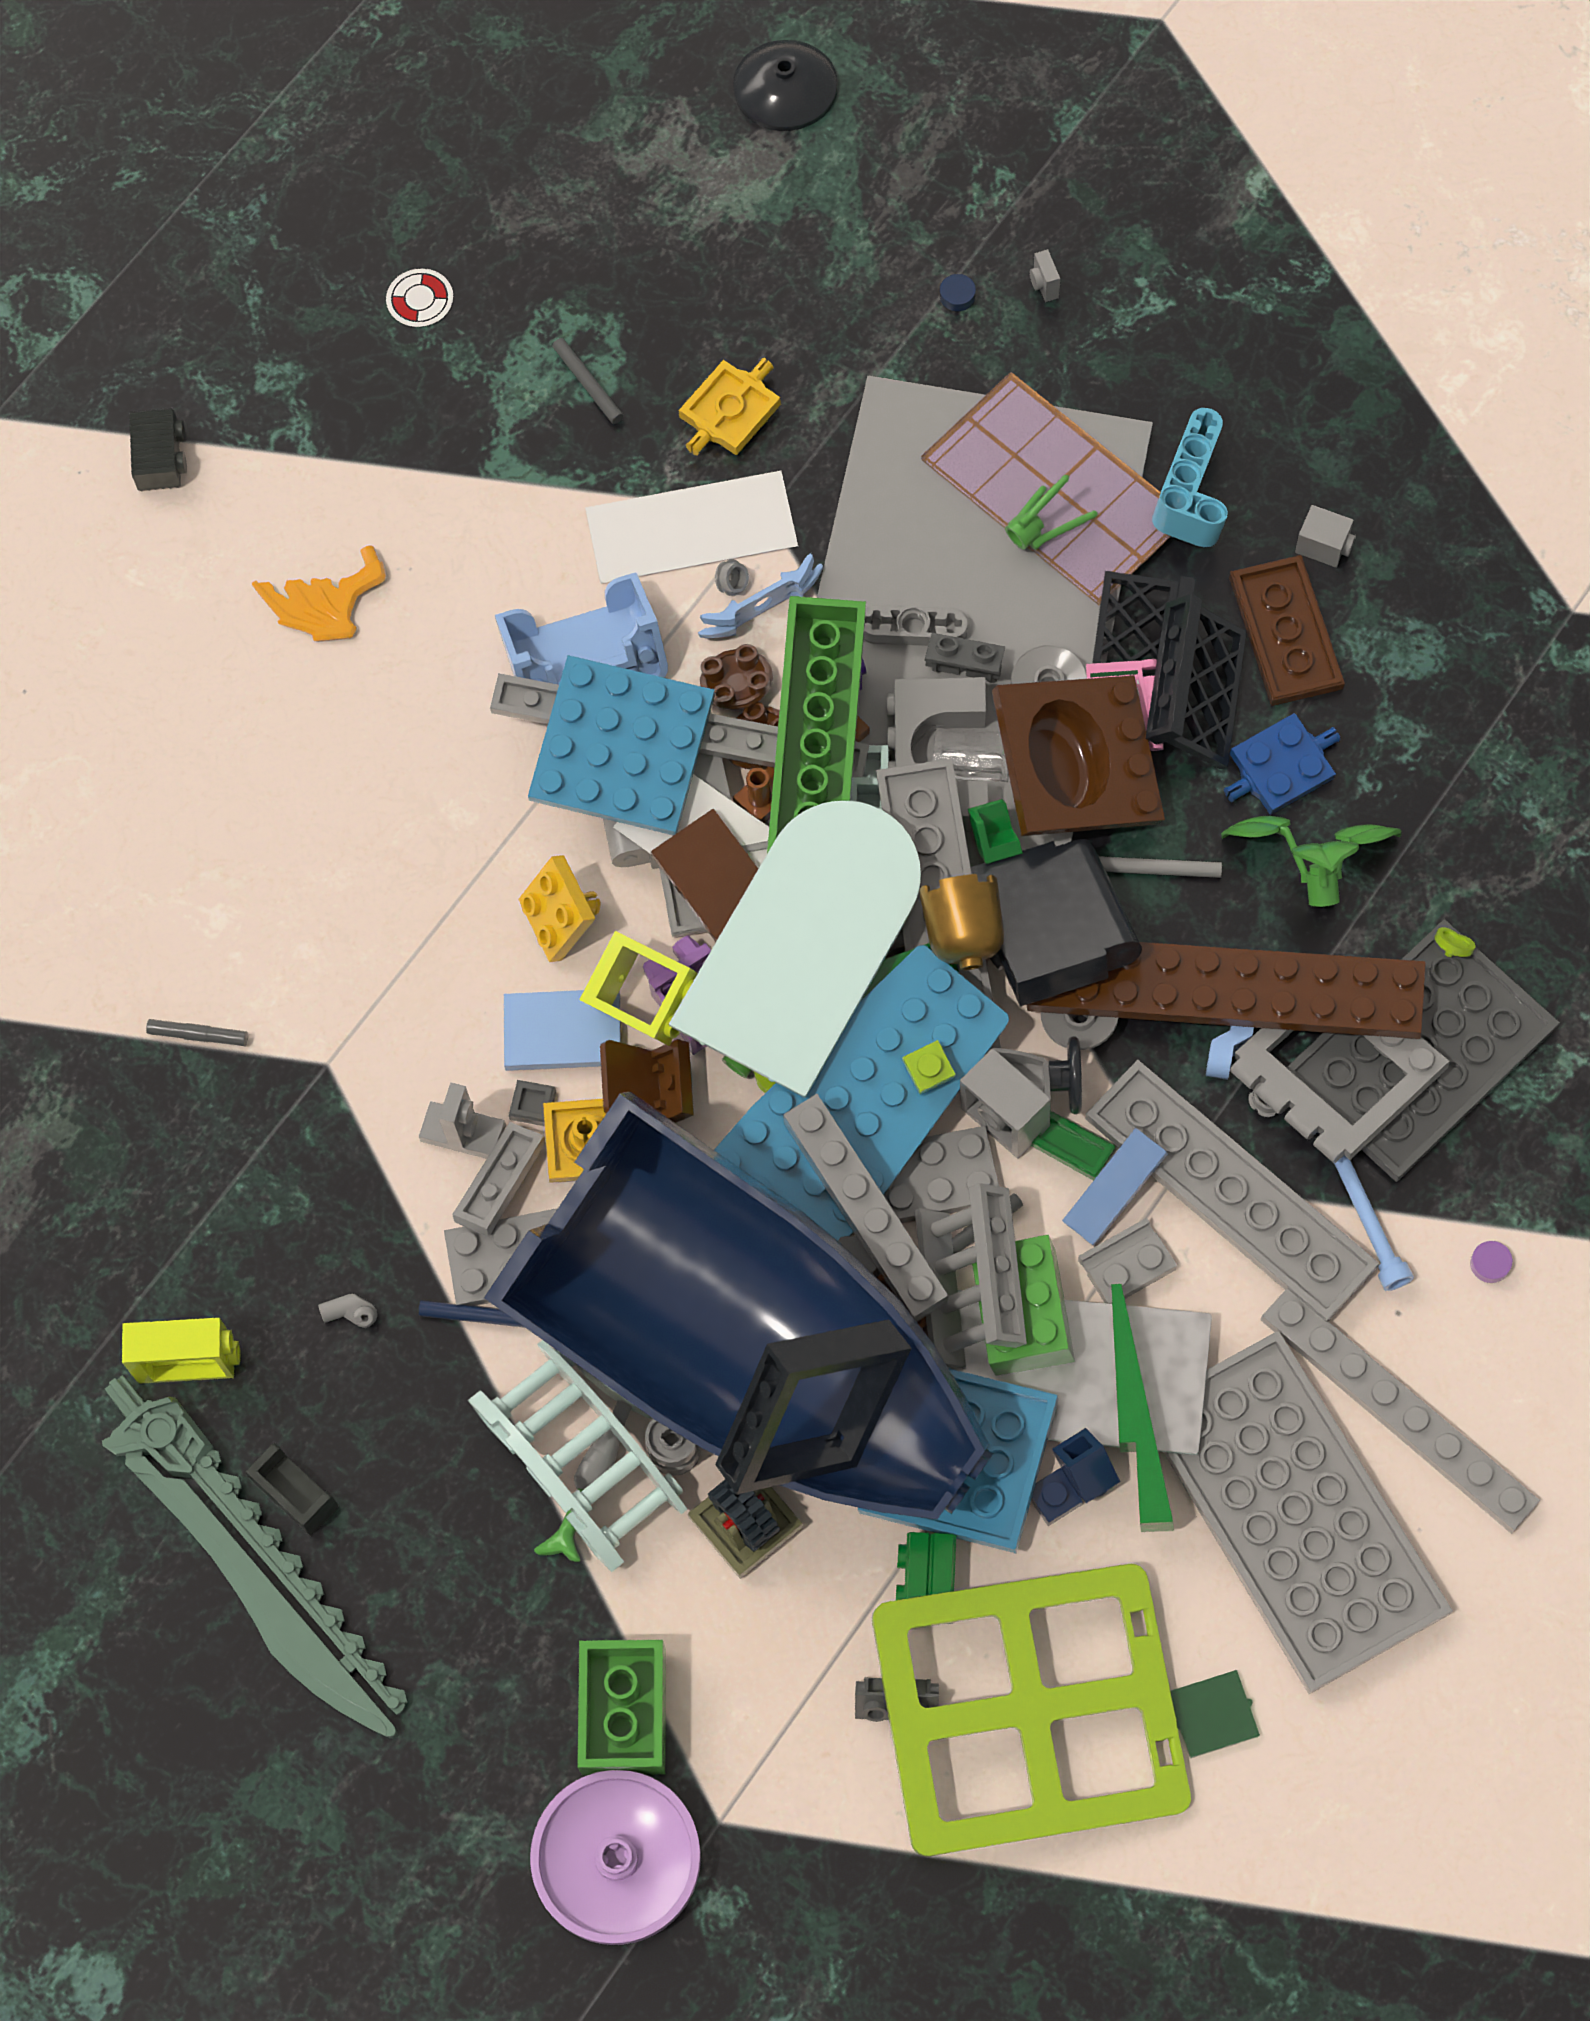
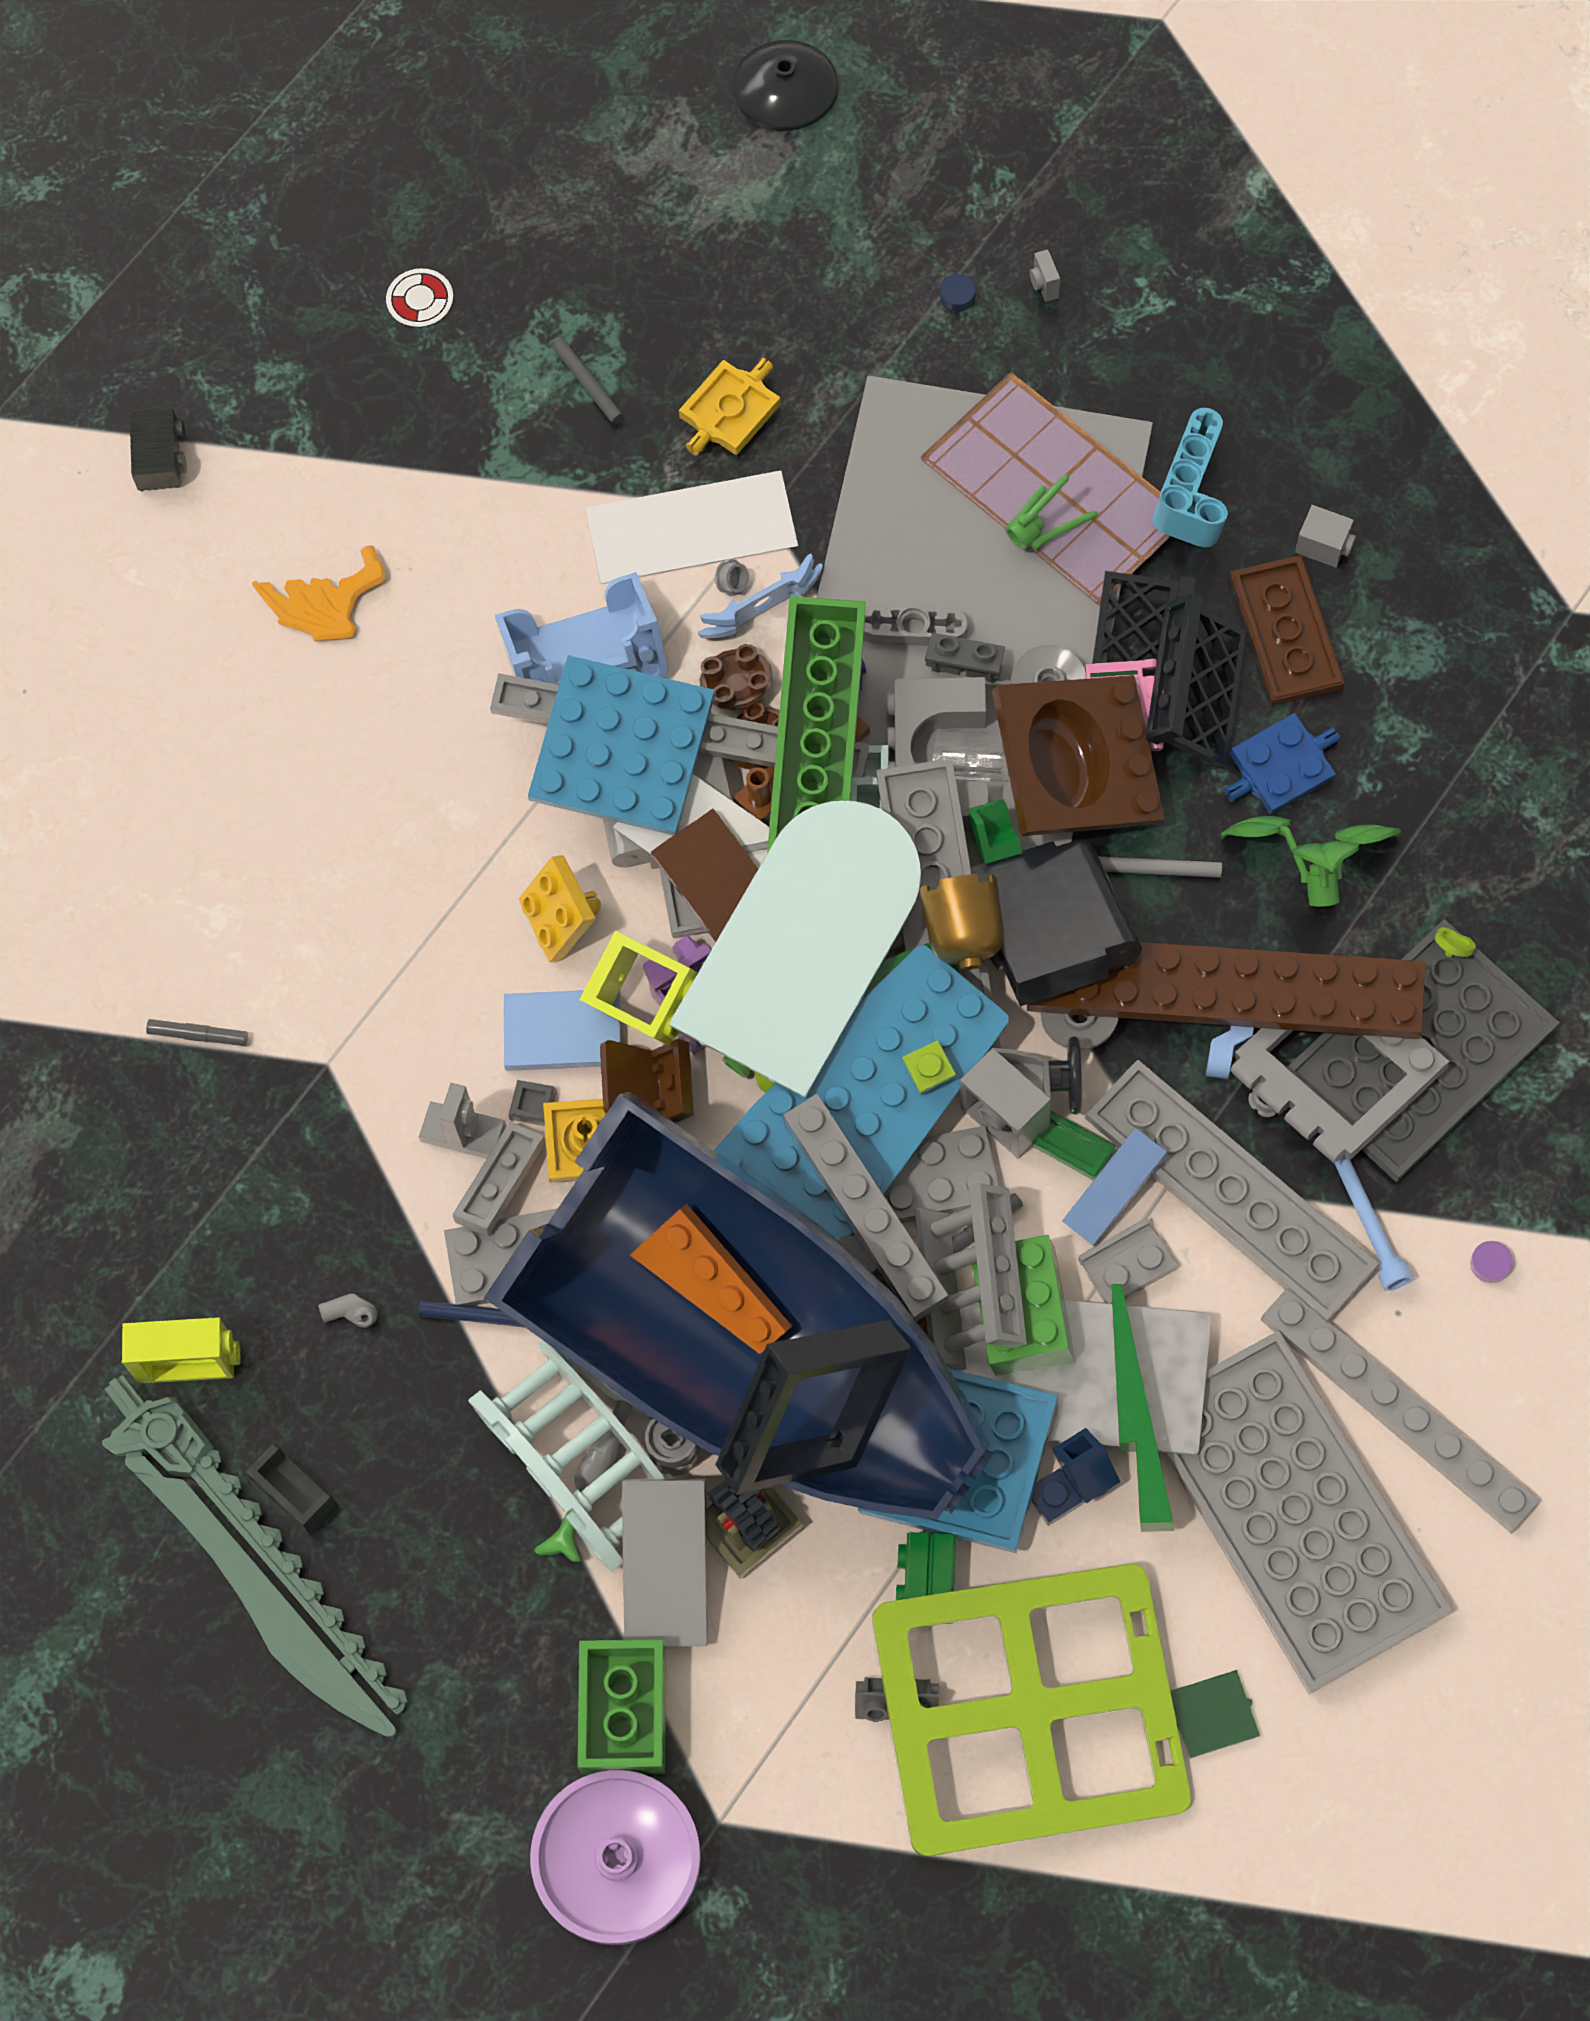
none -> light grey tile [622,1479,708,1647]
none -> orange wing [630,1204,792,1354]

